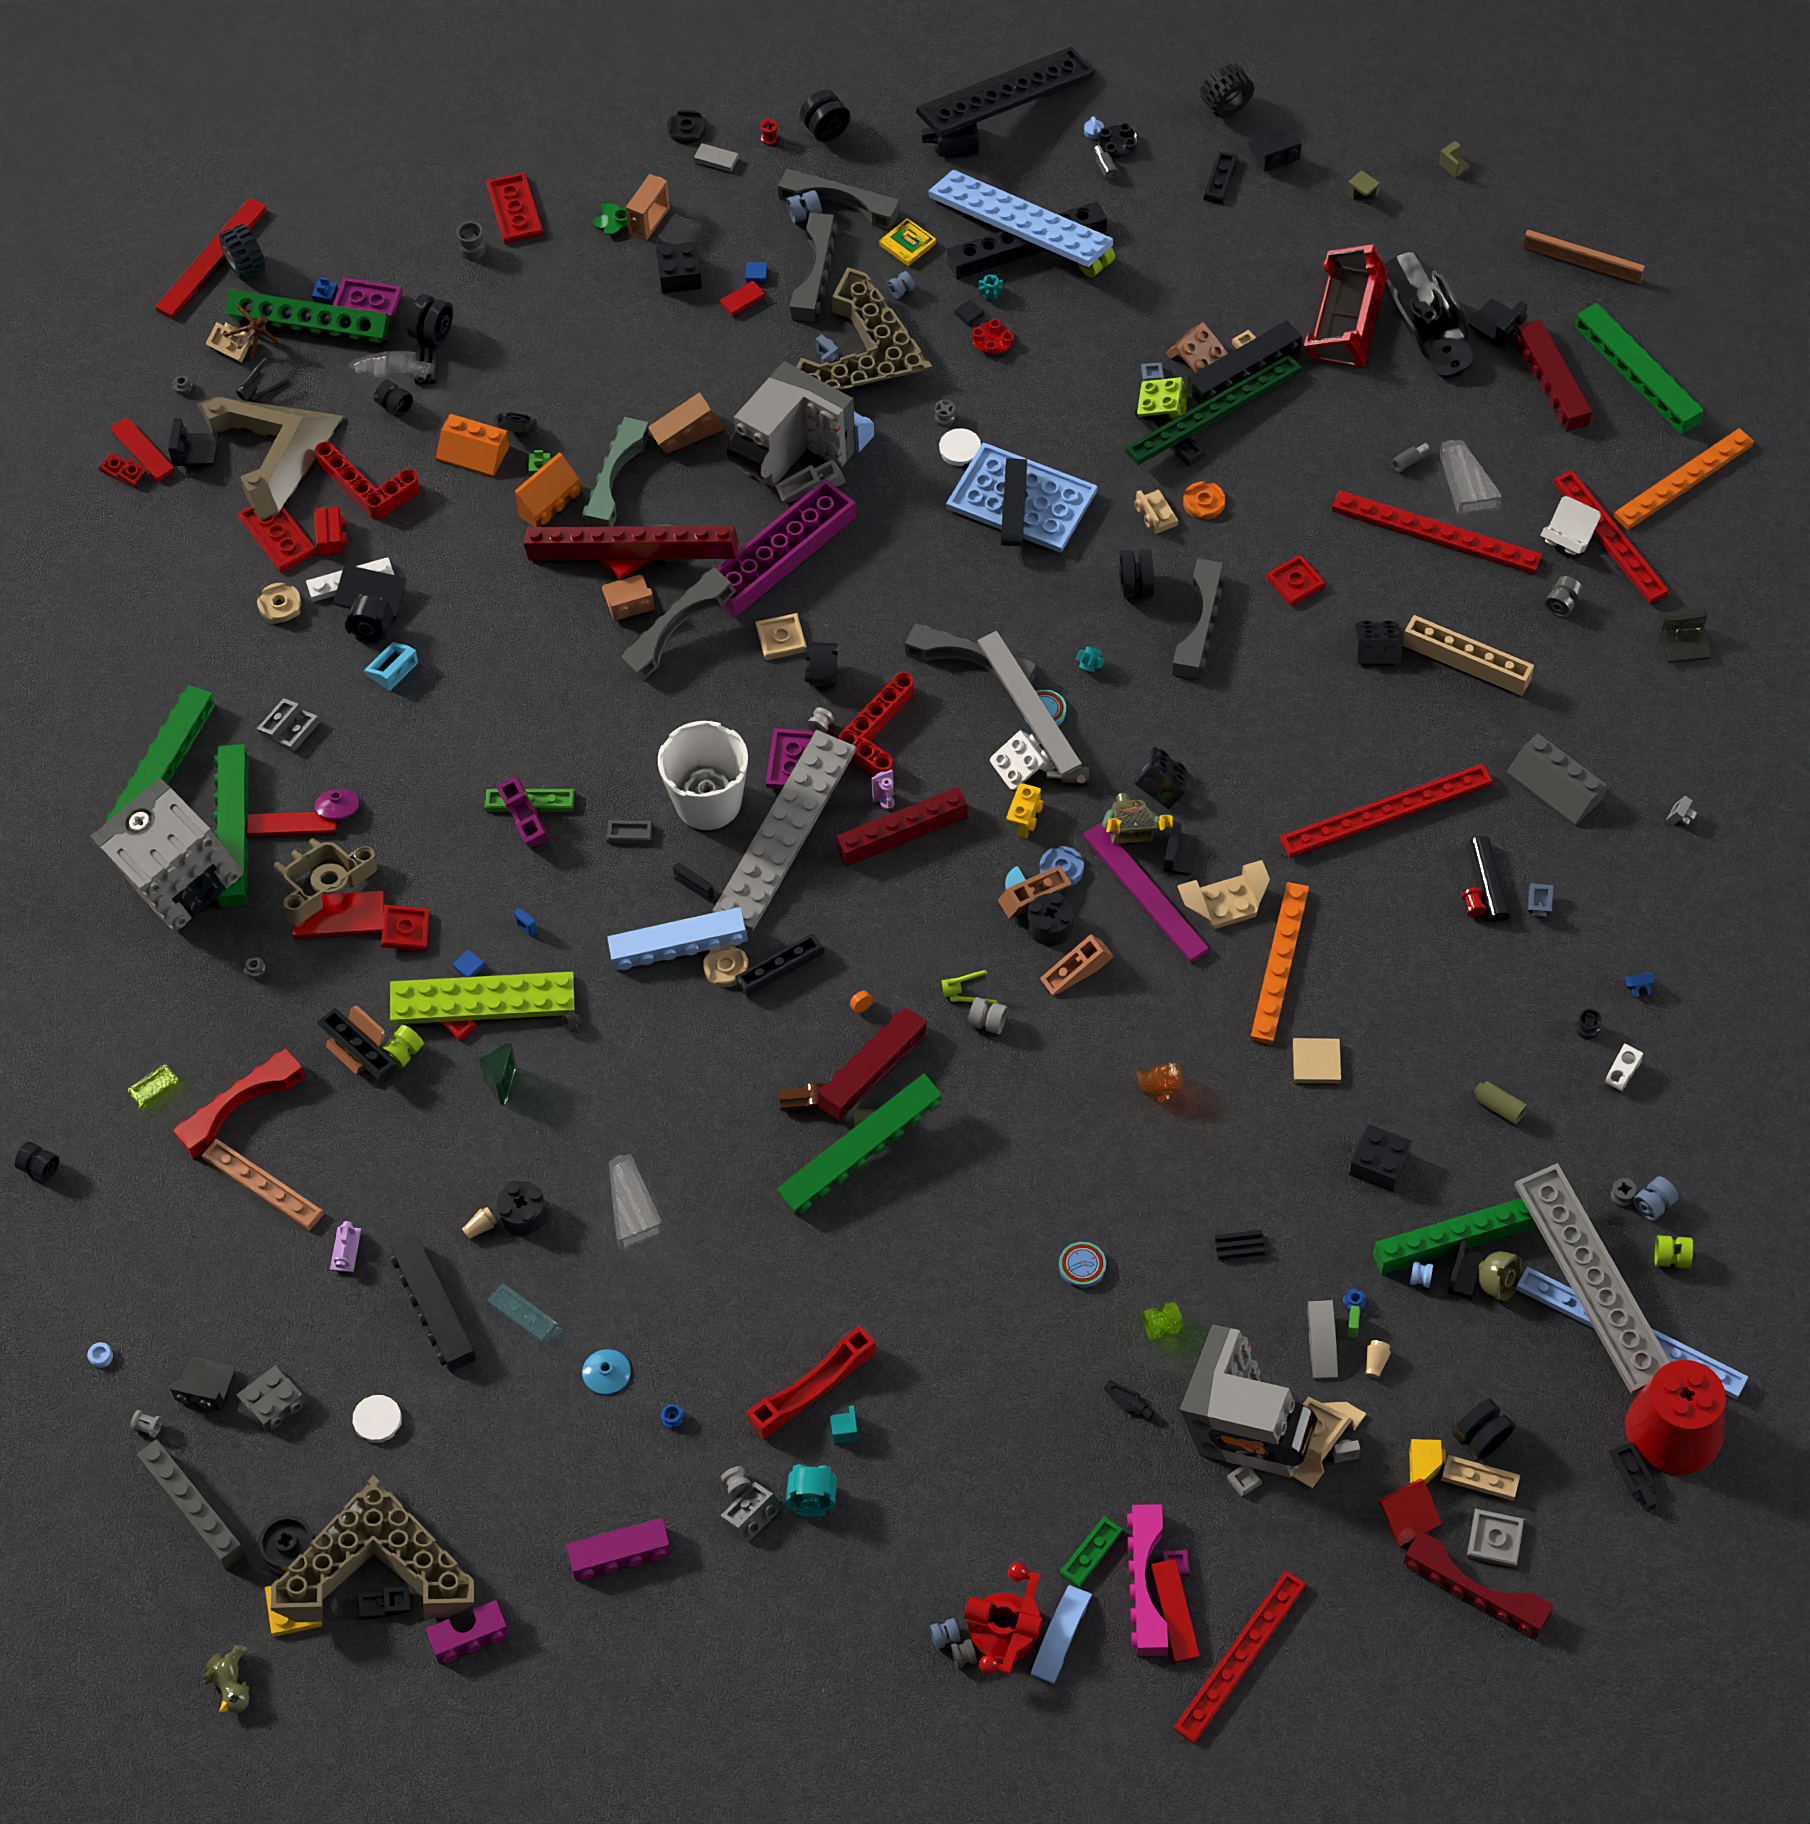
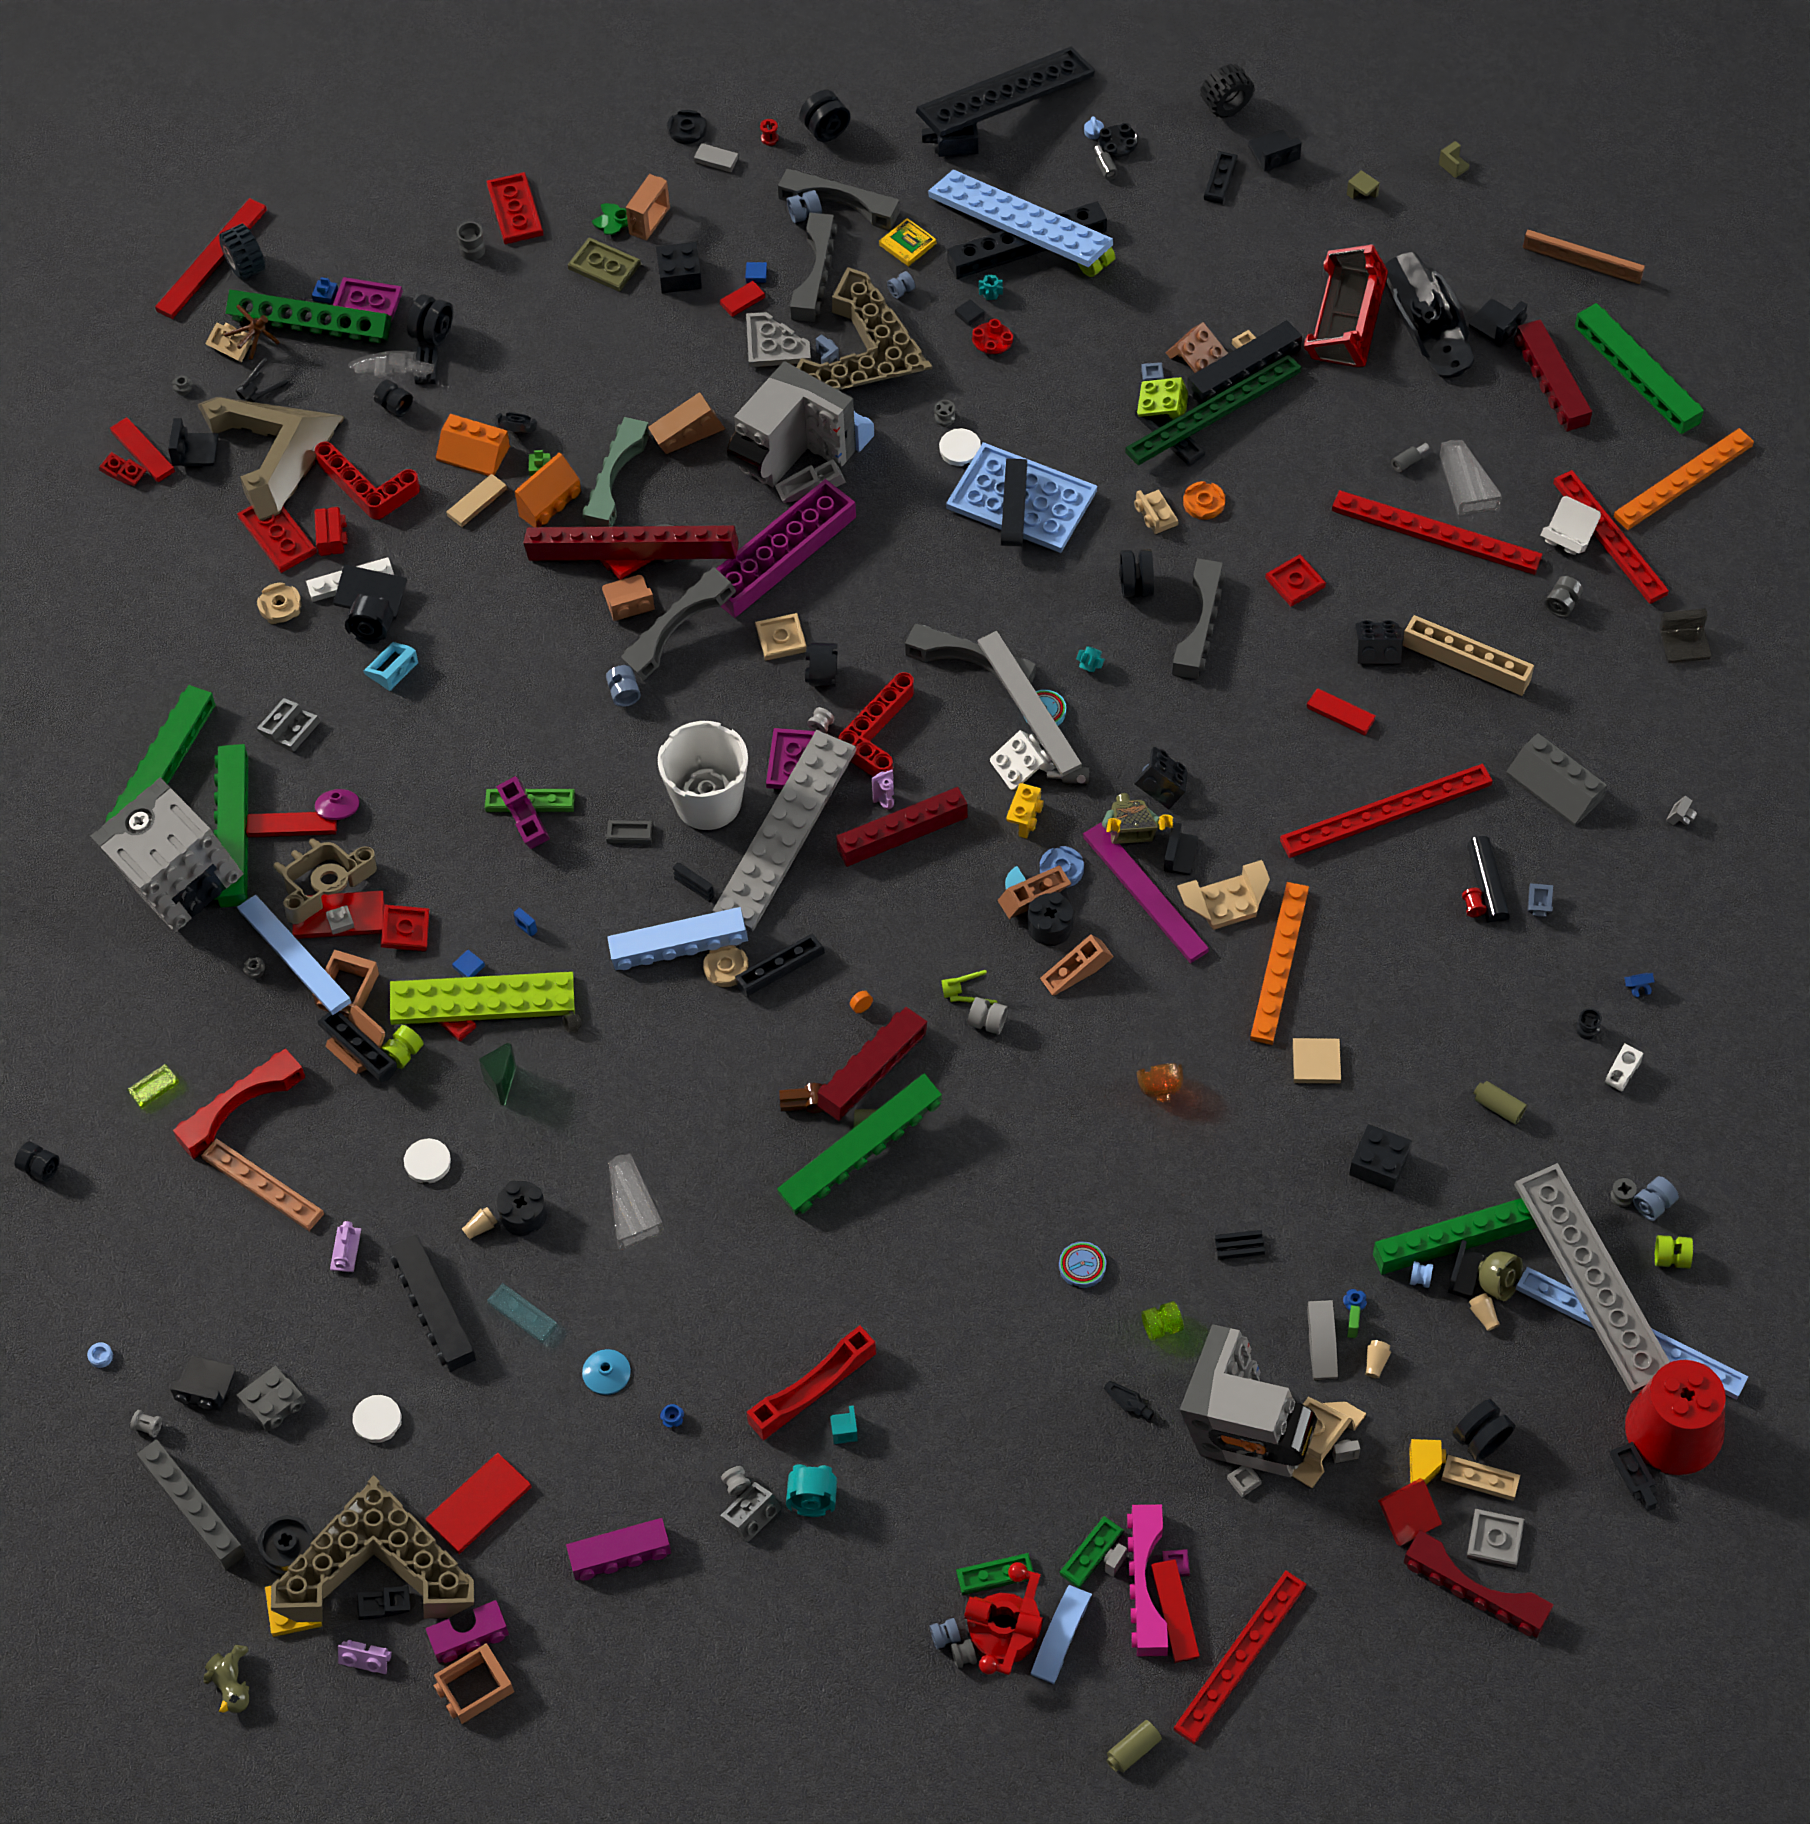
none -> light blue tile [237,895,352,1015]
none -> nougat window [312,950,379,1017]
none -> light grey tile [326,905,355,935]
none -> lavender hinge [338,1640,392,1674]
none -> white tile [404,1138,451,1183]
none -> red tile [425,1453,532,1554]
none -> nougat window [433,1643,514,1724]
none -> tan tile [446,474,507,527]
none -> olive tile [568,237,641,292]
none -> sand blue wheel [606,665,641,707]
none -> light grey plate [746,312,811,367]
none -> green tile [956,1553,1034,1595]
none -> light grey plate [1104,1543,1127,1577]
none -> olive brick [1106,1720,1162,1773]
none -> red tile [1307,688,1376,736]
none -> tan cone [1469,1293,1500,1331]

